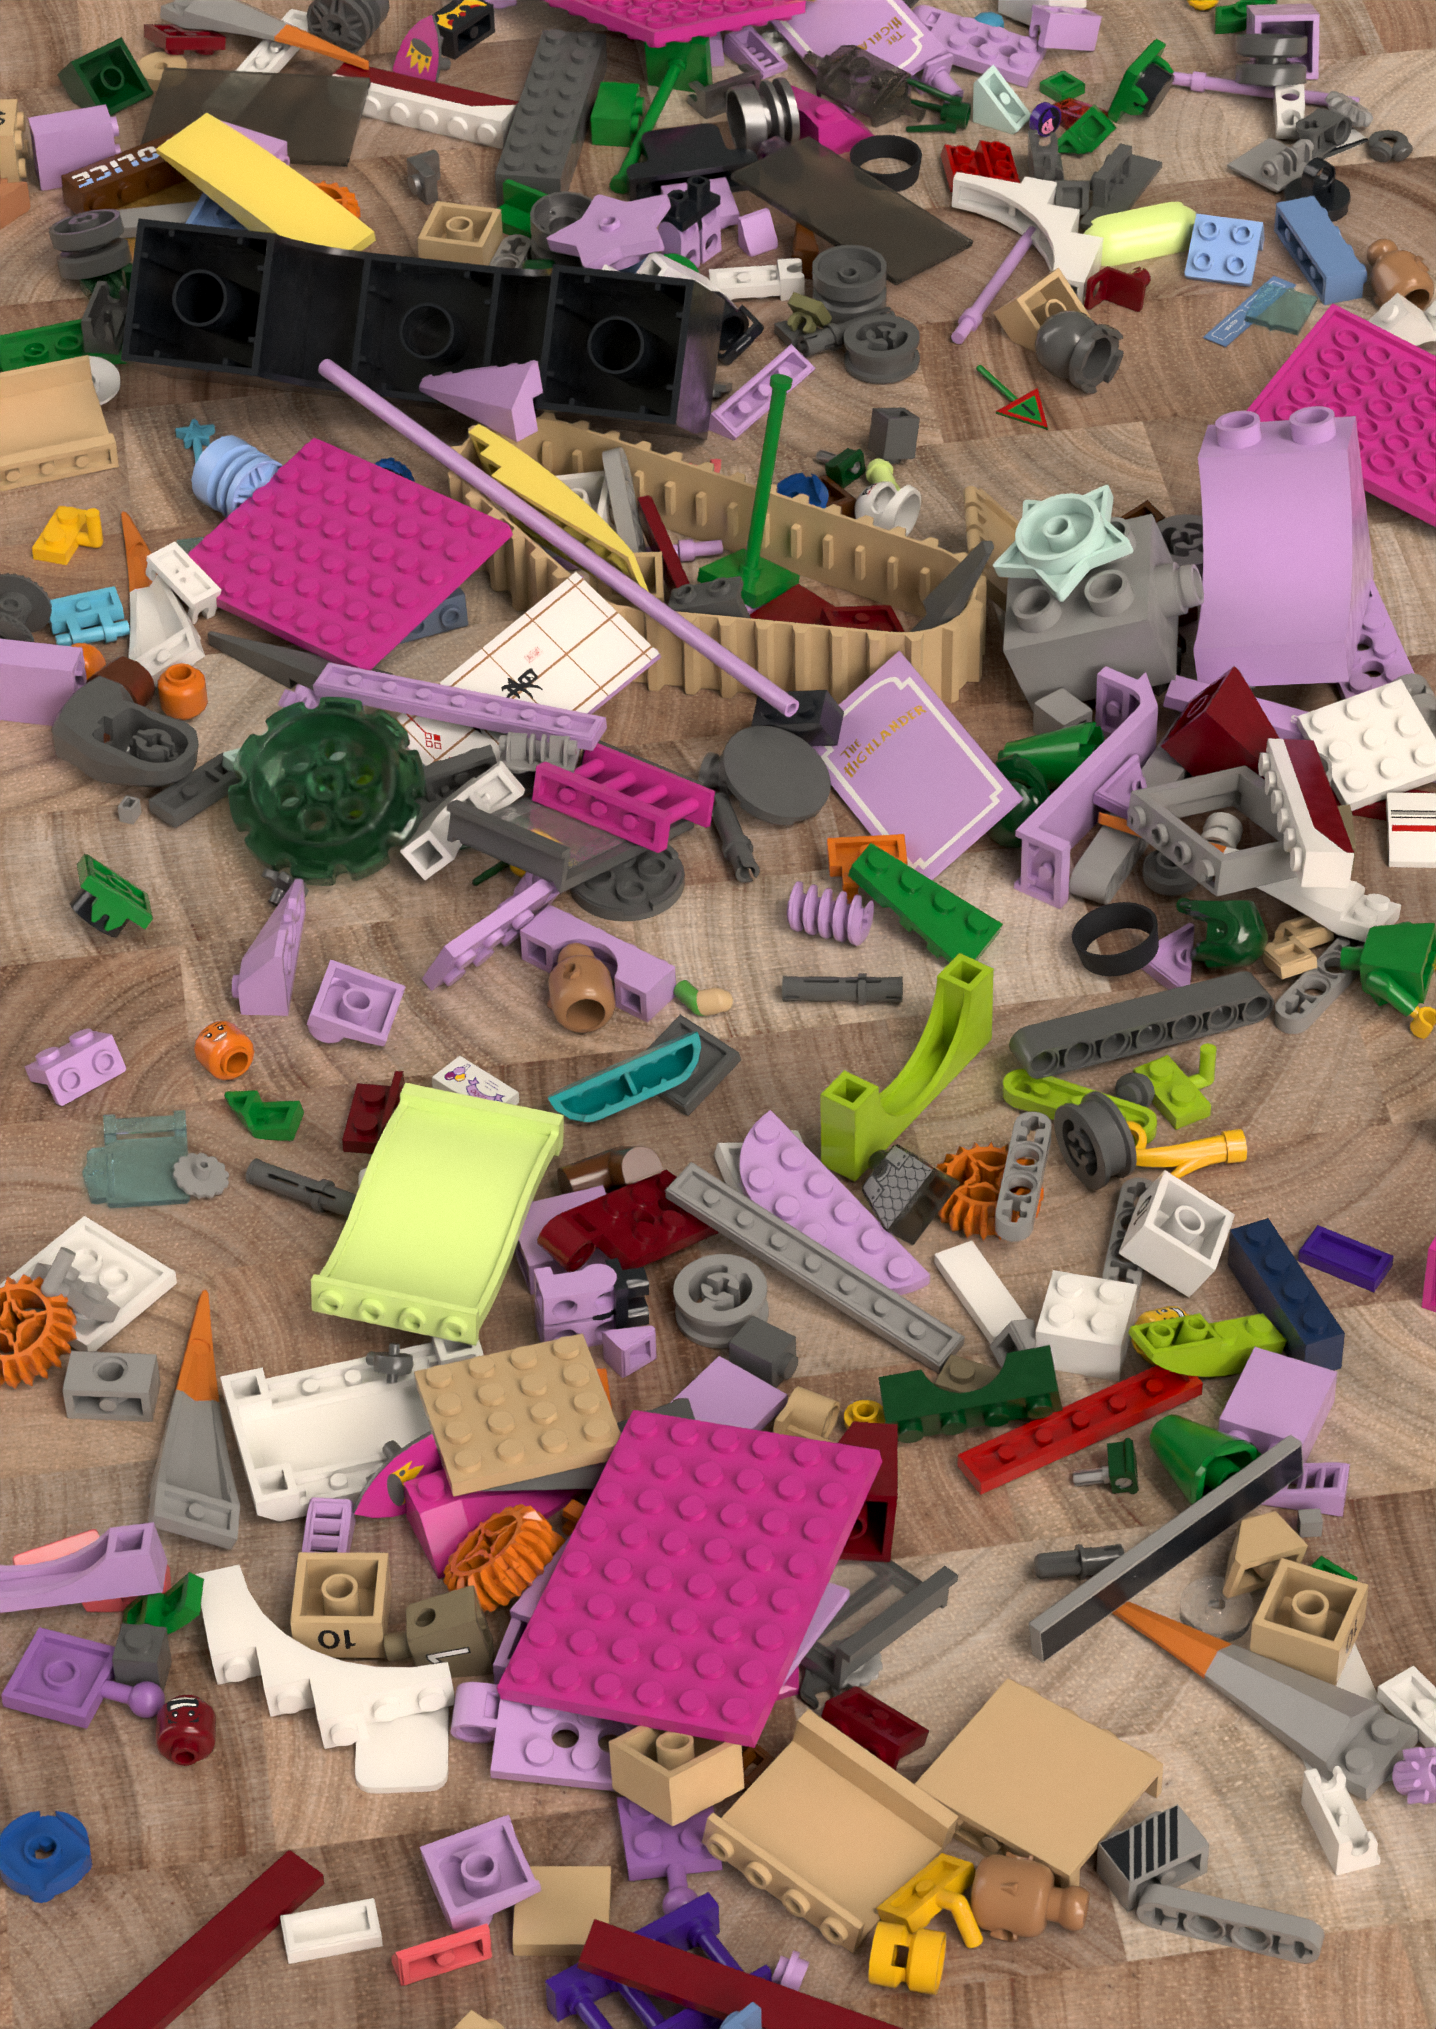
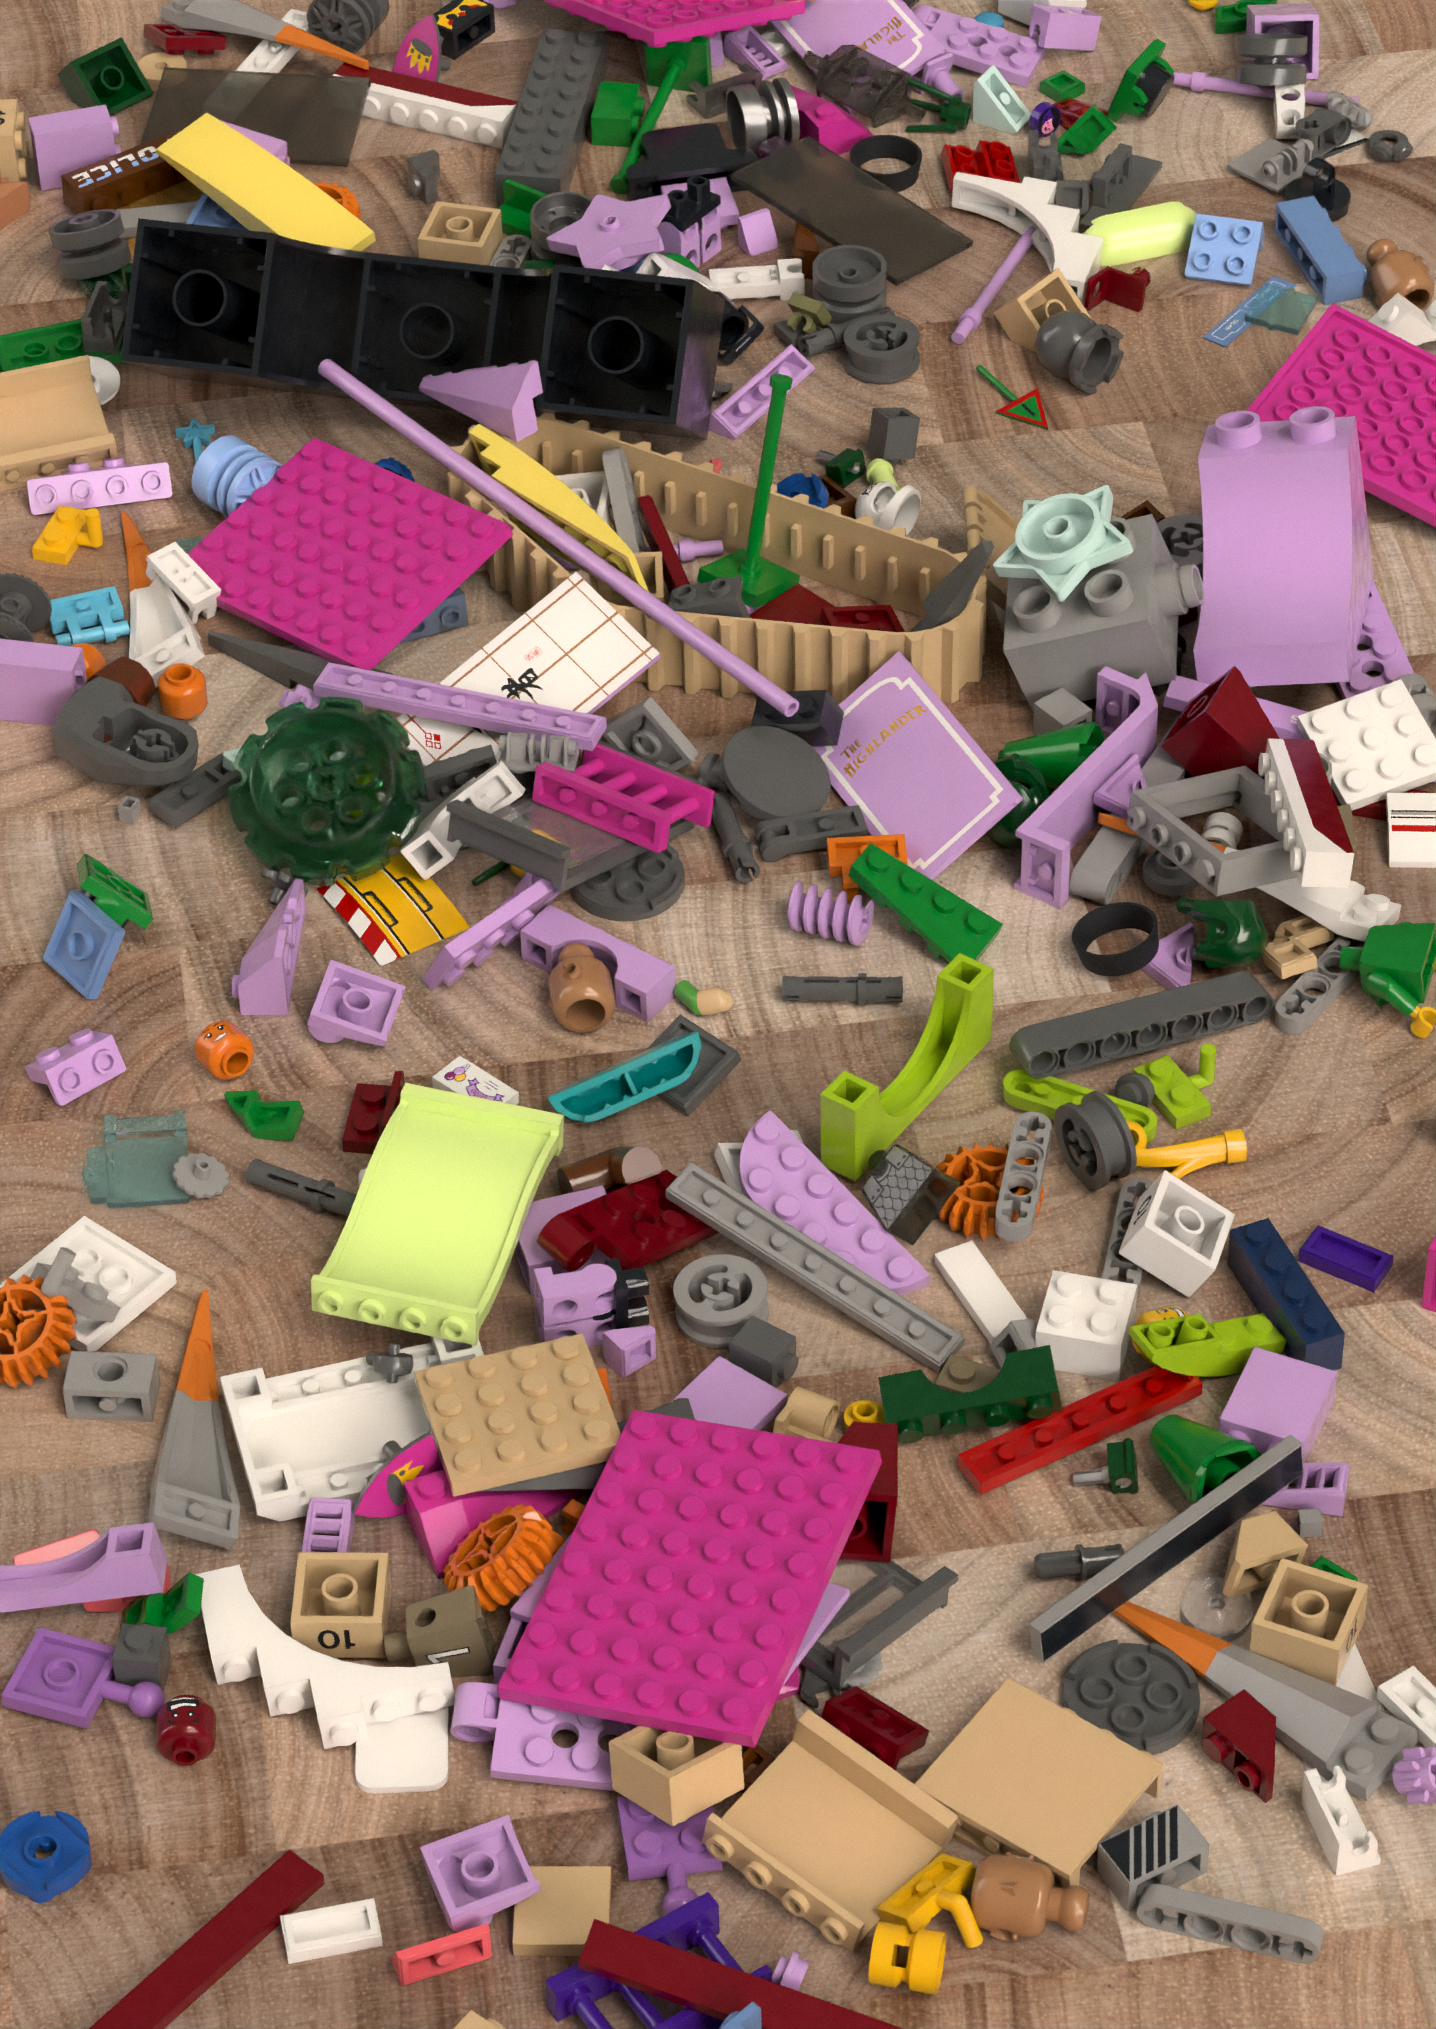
none -> lavender bracket [27,457,172,515]
none -> medium blue plate [42,891,126,999]
none -> yellow sticker [316,853,469,966]
none -> light grey plate [602,696,699,771]
none -> dark grey plate [754,805,868,862]
none -> dark grey tile [1062,1640,1200,1755]
none -> dark red slope [1201,1689,1276,1803]

